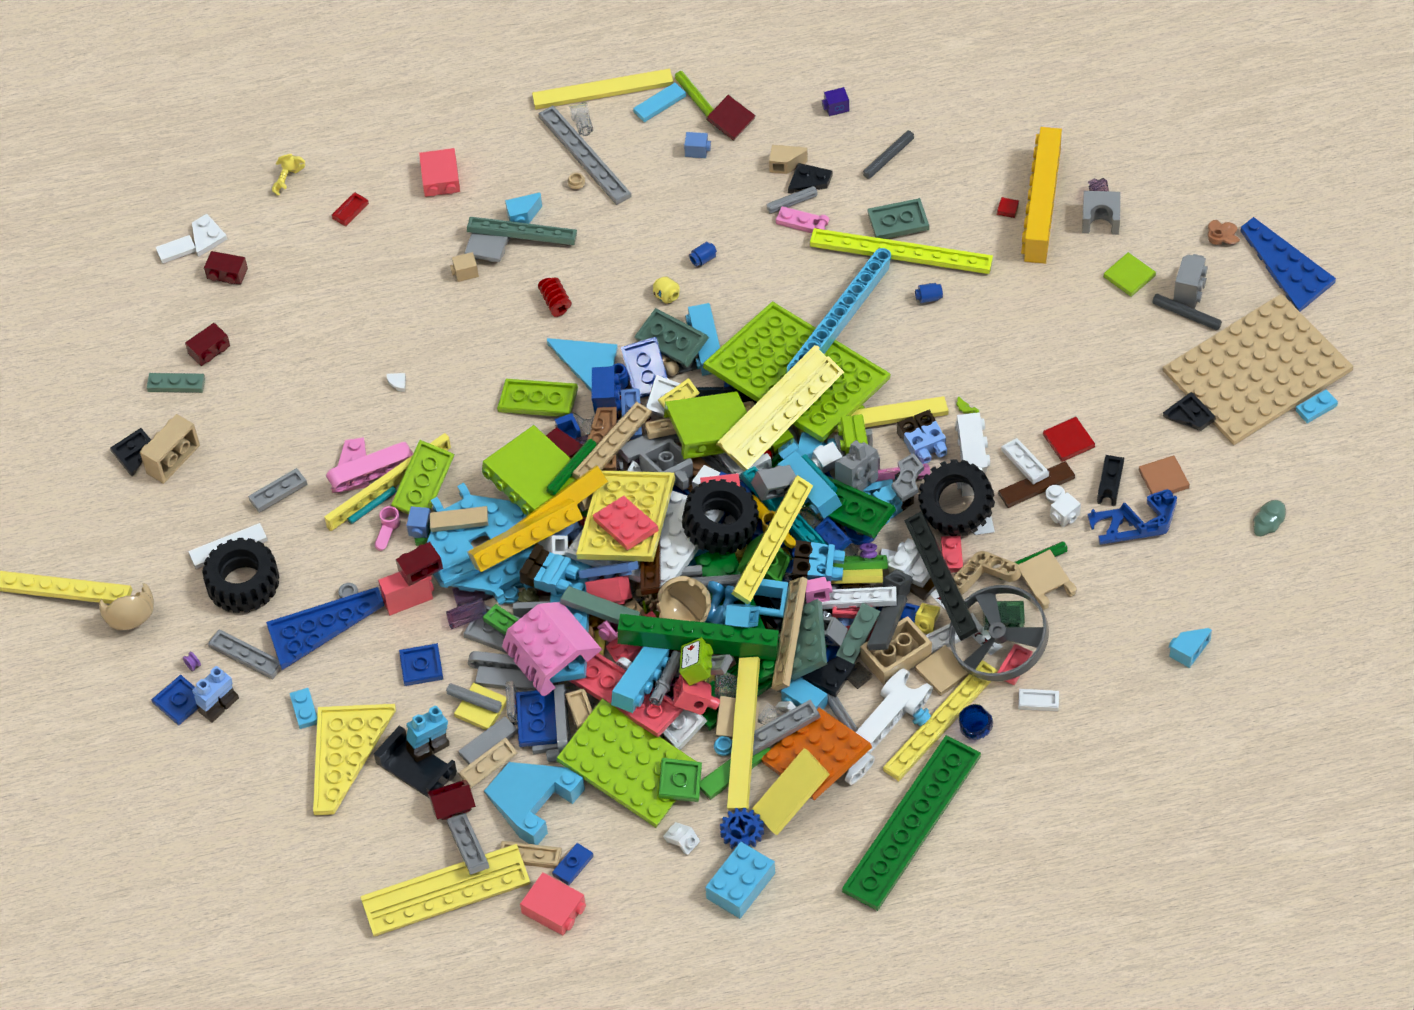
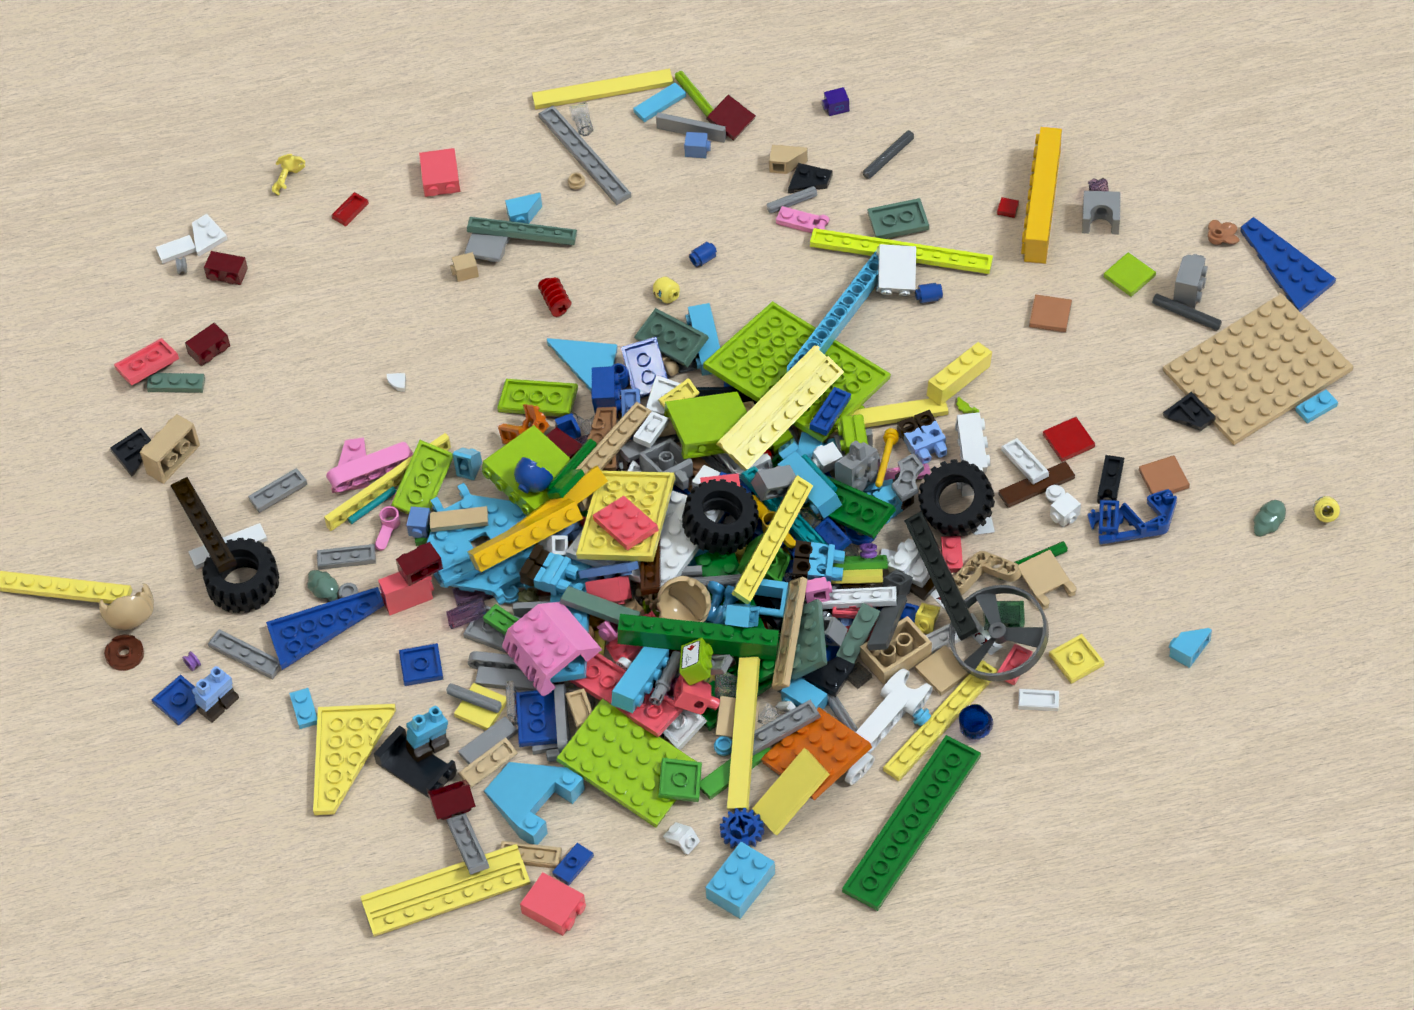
none -> copper tile [104,634,144,671]
none -> coral plate [114,338,179,386]
none -> dark brown tile [171,477,237,573]
none -> light grey bush [176,257,187,274]
none -> sand green arm [307,570,339,601]
none -> light grey tile [317,544,376,570]
none -> medium azure slope [453,447,482,480]
none -> orange tile [498,404,550,444]
none -> blue cylinder [514,457,553,494]
none -> green tile [547,469,585,499]
none -> white plate [633,411,669,448]
none -> light grey tile [656,113,726,143]
none -> blue plate [809,387,851,436]
none -> yellow piece [875,428,899,488]
none -> white panel [876,244,916,296]
none -> light yellow brick [926,342,992,406]
none -> nougat tile [1029,294,1072,332]
none -> light yellow tile [1049,634,1104,684]
none -> blue tile [1099,500,1119,535]
none -> light yellow head [1313,496,1340,523]

